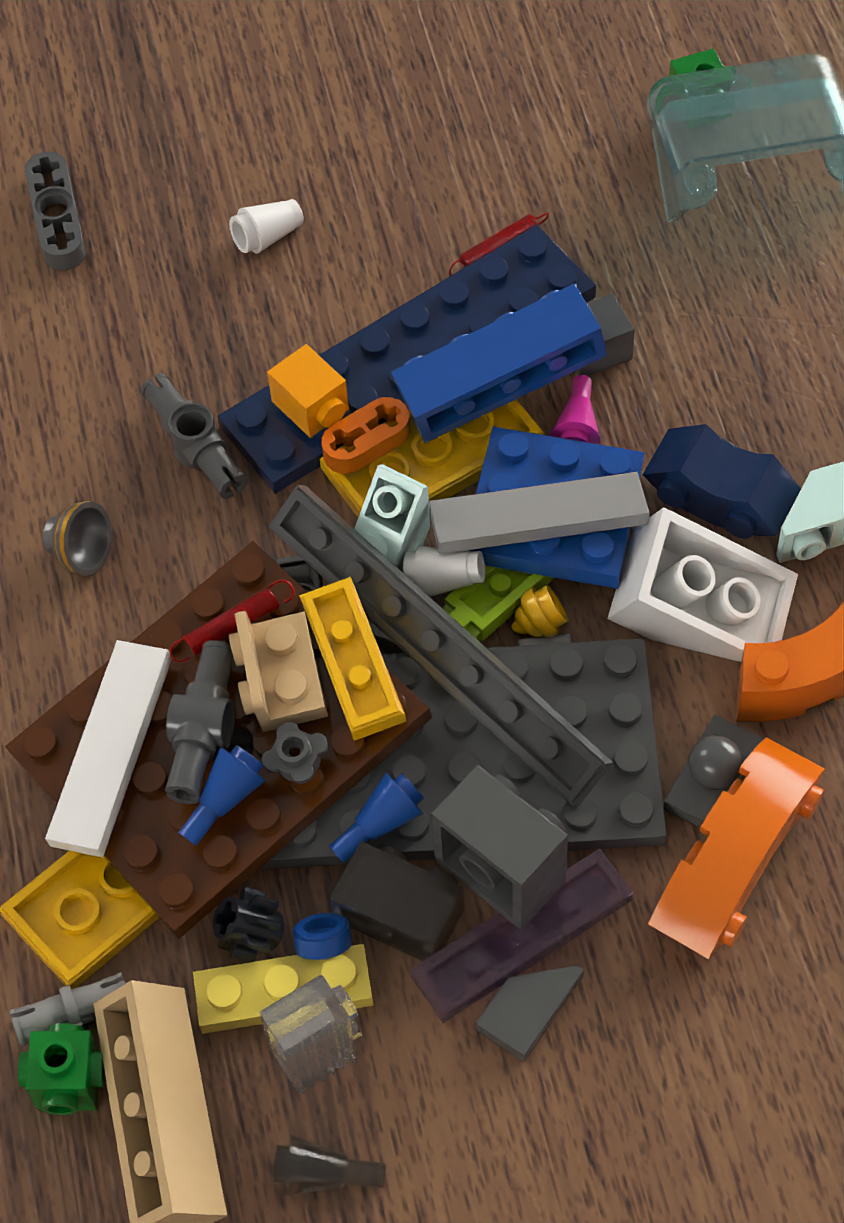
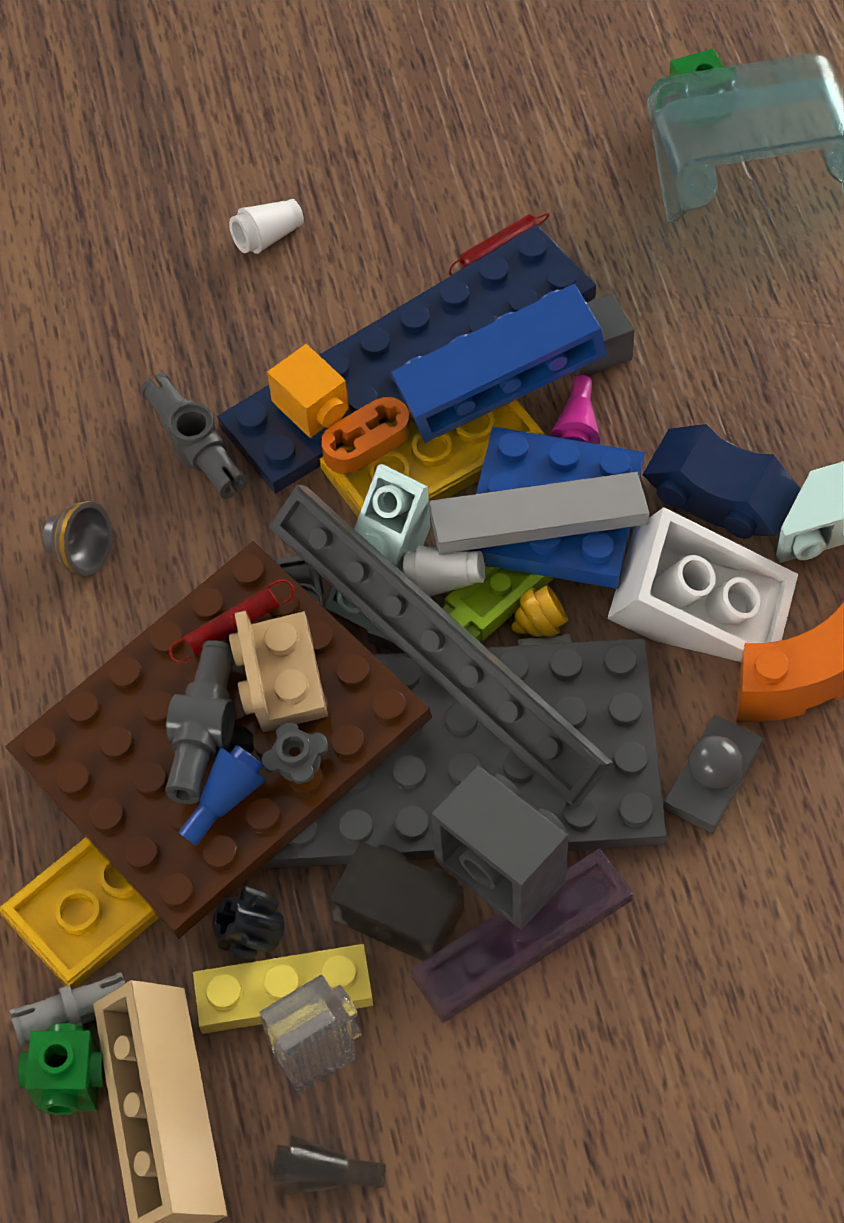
dark grey beam [25,151,86,271] -> none
white tile [45,640,172,858] -> none
blue tile [292,913,352,960] -> none
yellow tile [299,577,407,741] -> none
blue cone [329,772,424,863] -> none
dark grey tile [475,965,584,1062] -> none
orange brick [648,737,825,959] -> none

